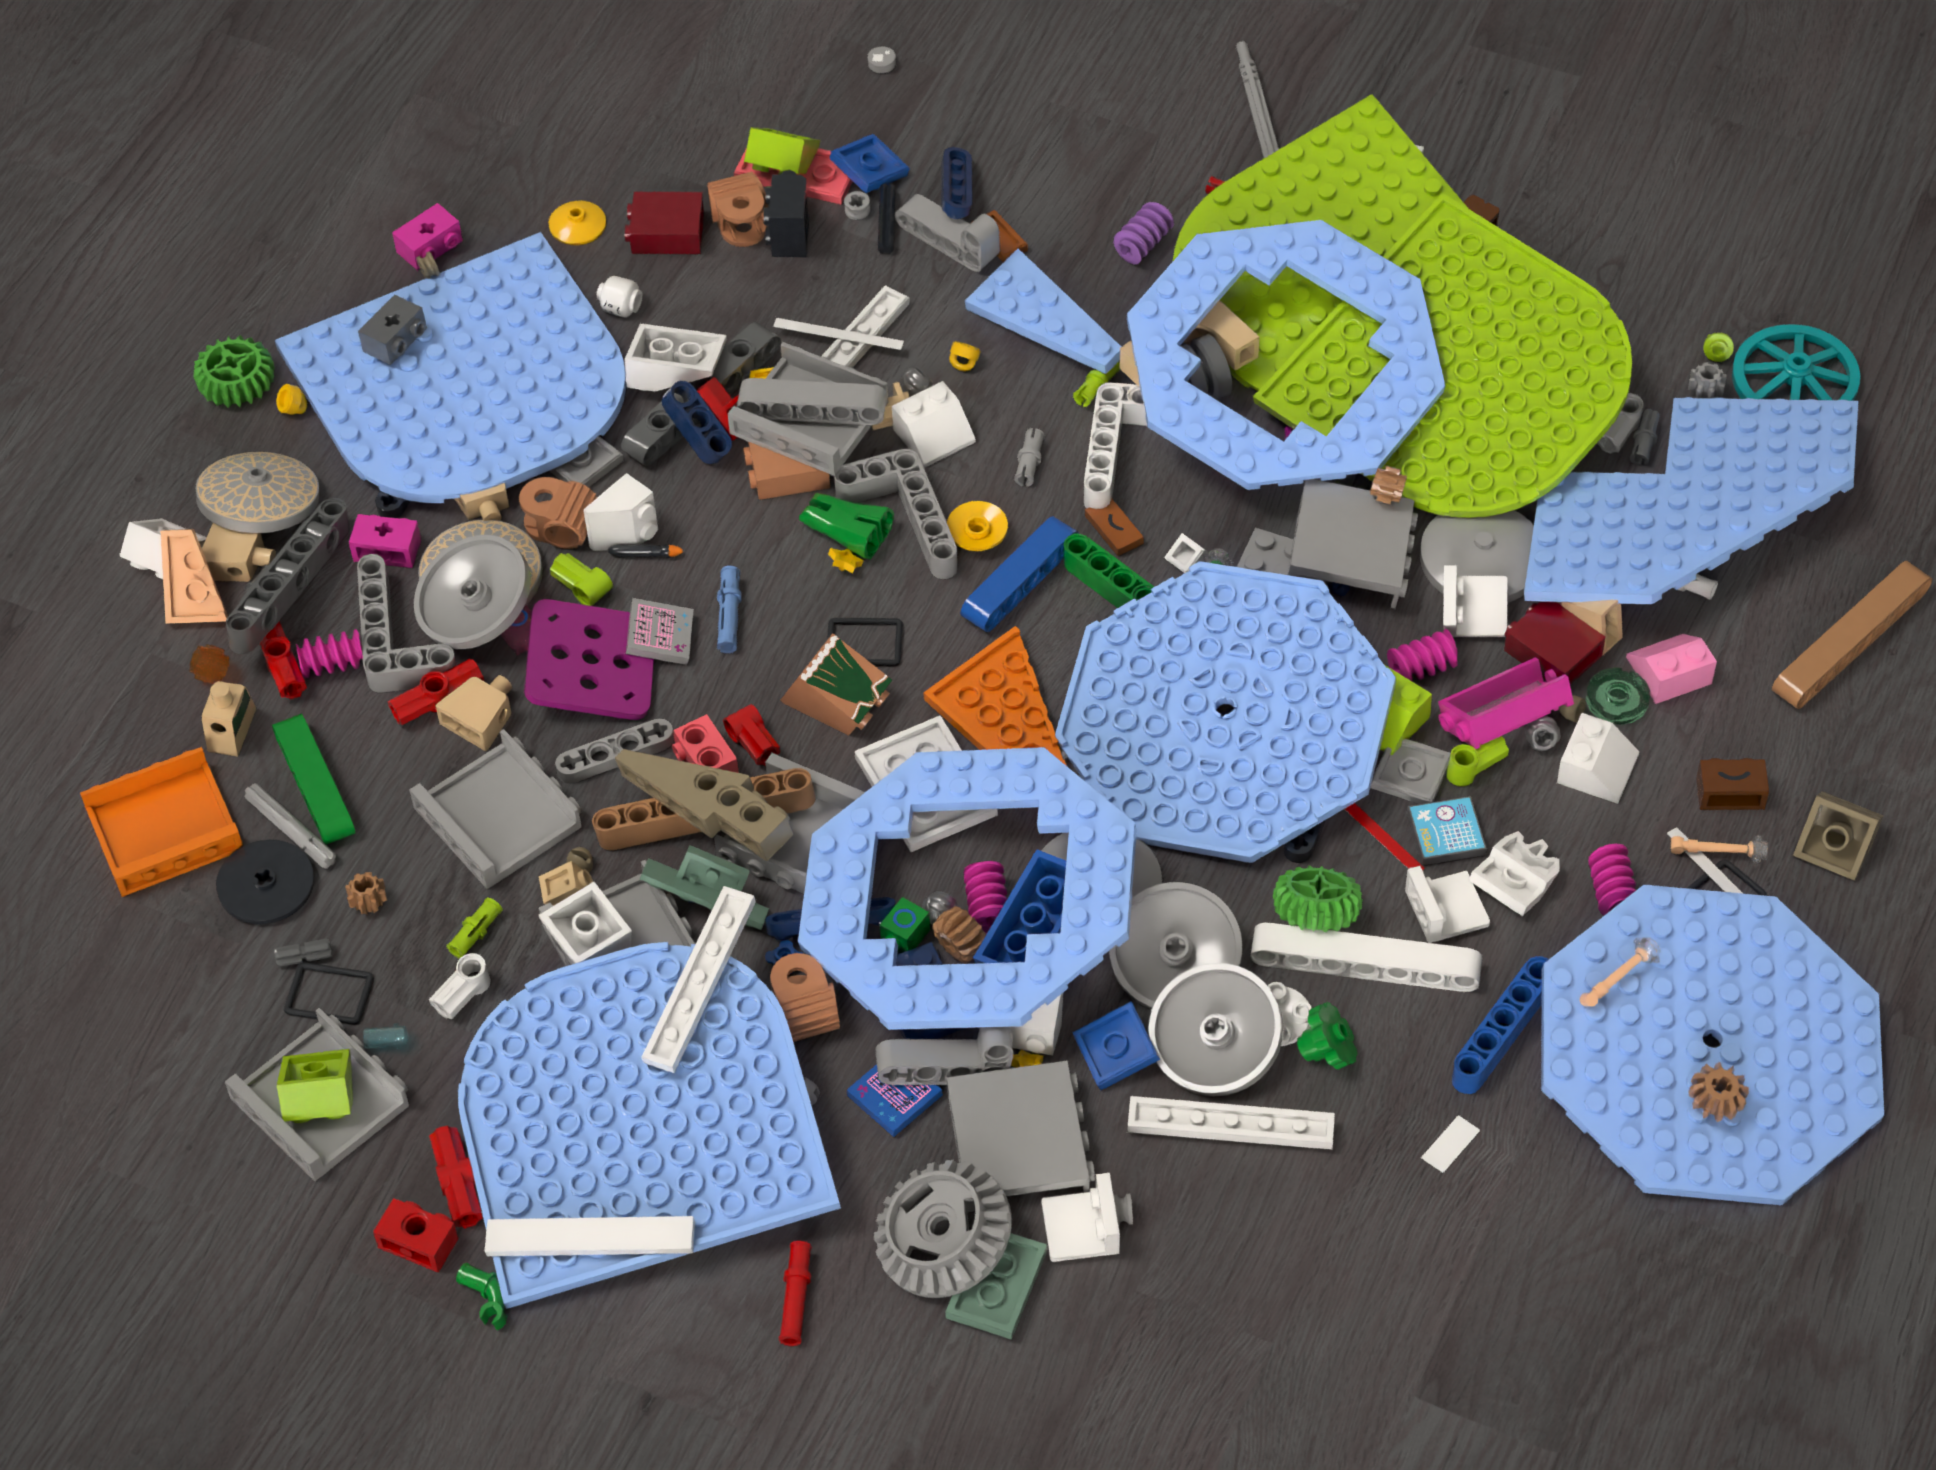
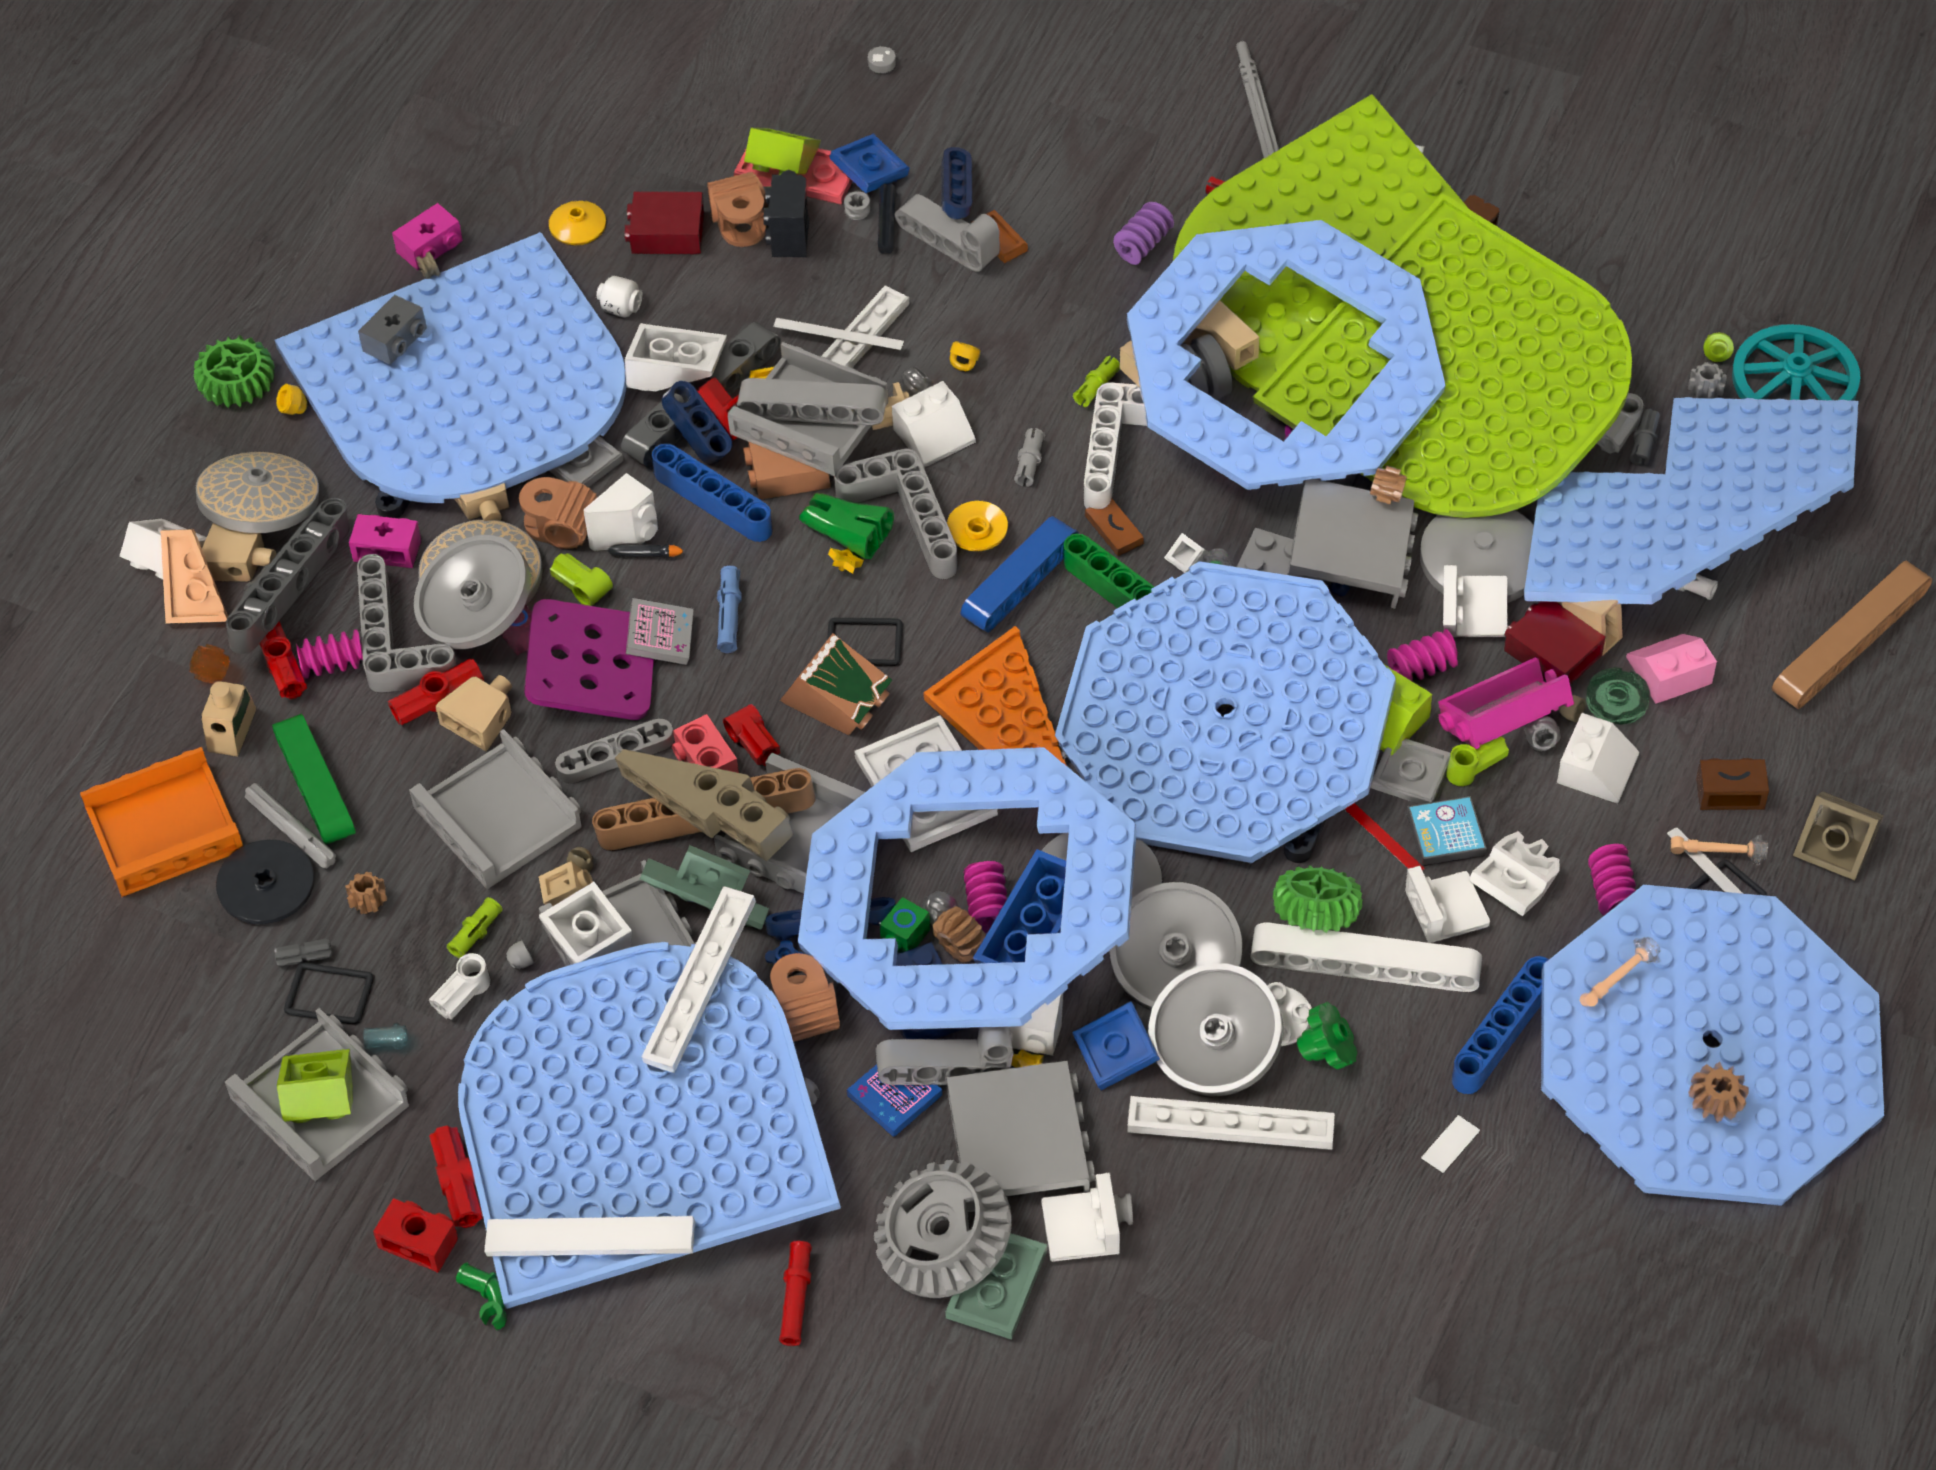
light blue wing [965,249,1121,374] -> none
none -> light grey hinge [506,940,534,969]
none -> blue beam [652,444,773,542]

